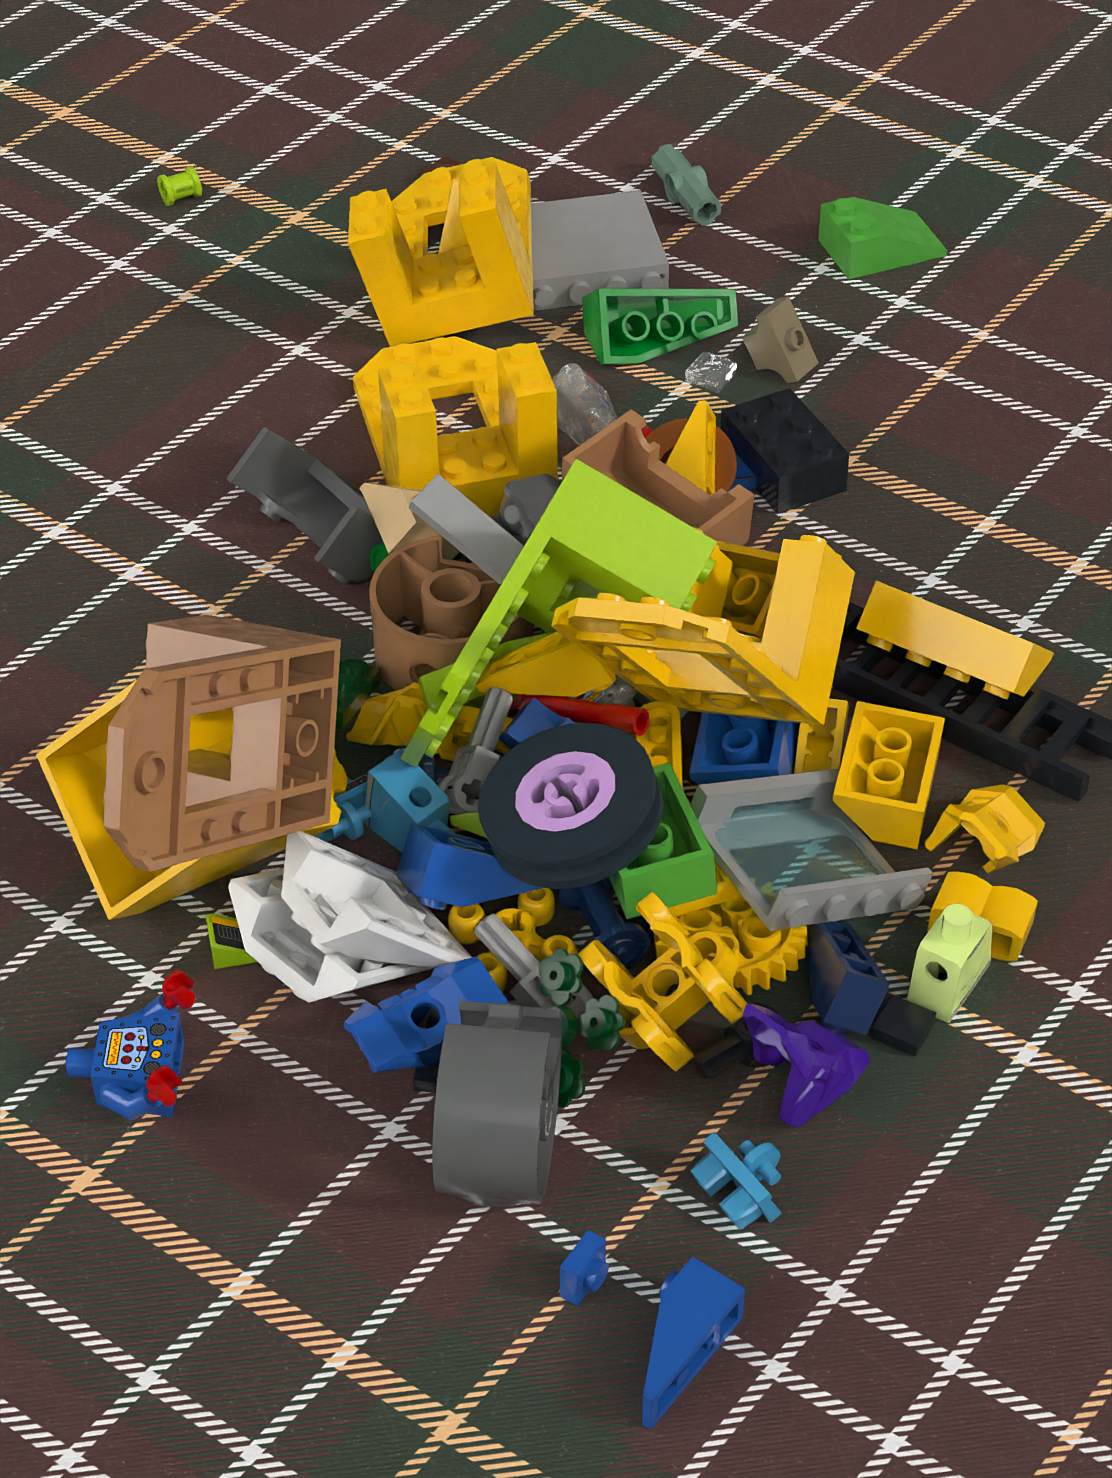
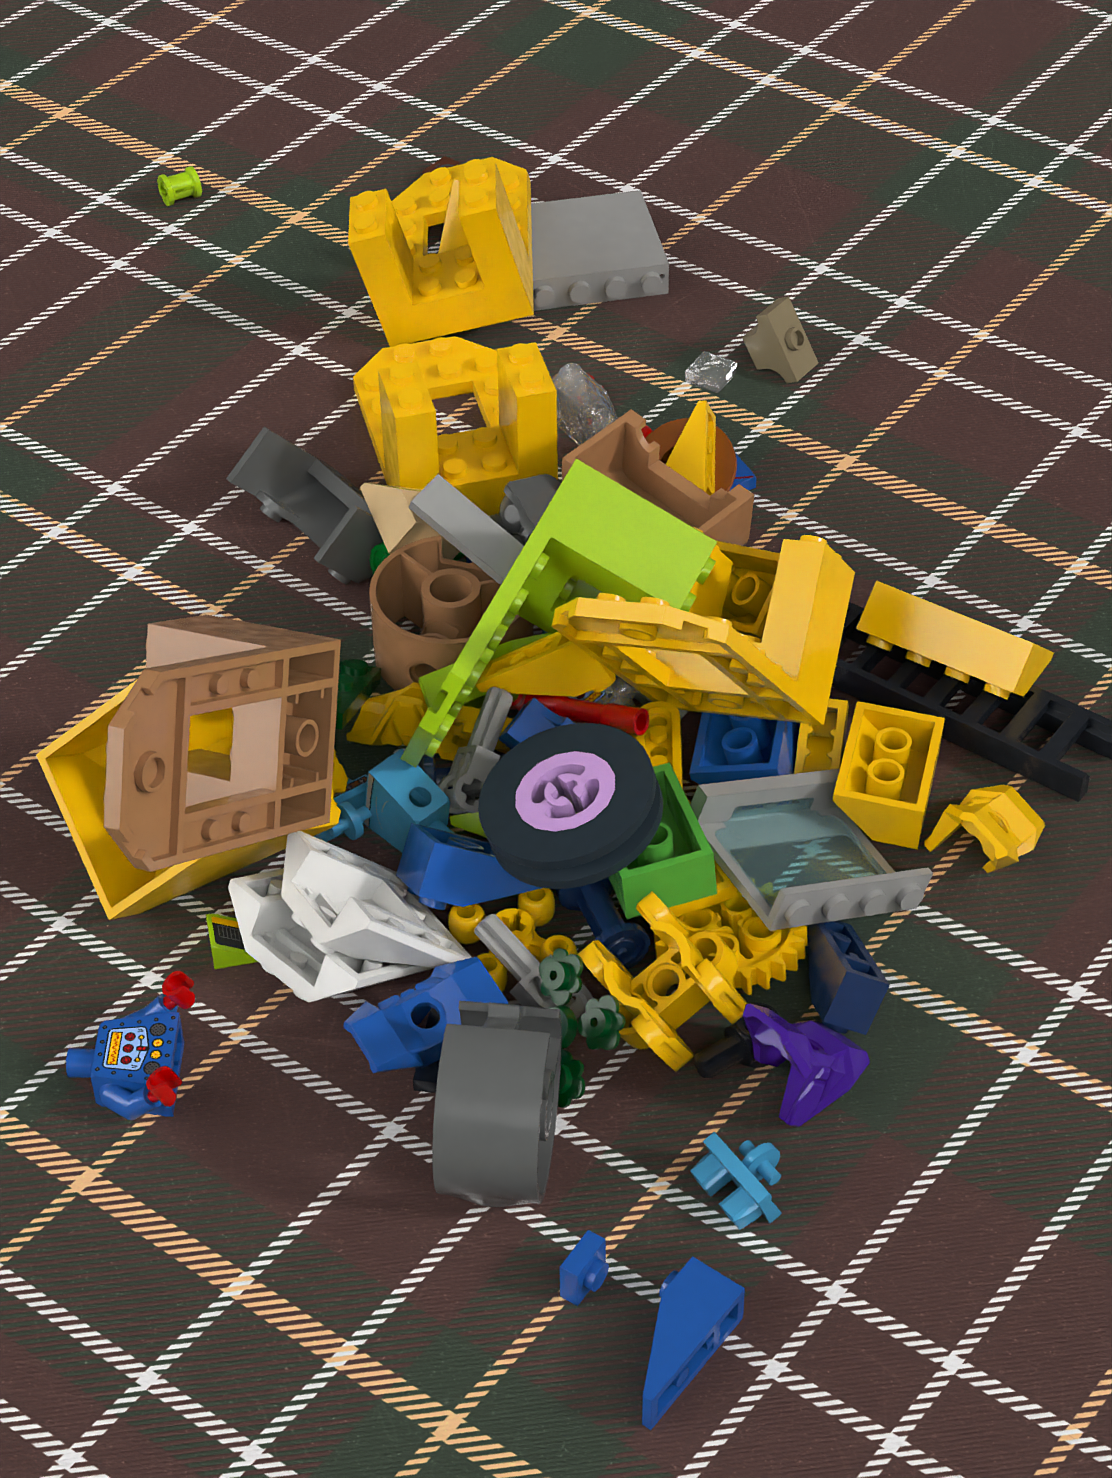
green wedge [582,288,738,365] -> none
sand green piece [652,144,721,226] -> none
black brick [720,388,849,514] -> none
bright green slope [818,197,947,279] -> none
black tile [871,995,937,1056] -> none
yellowish green torso [907,904,992,1023] -> none
yellow brick [927,871,1038,961] -> none

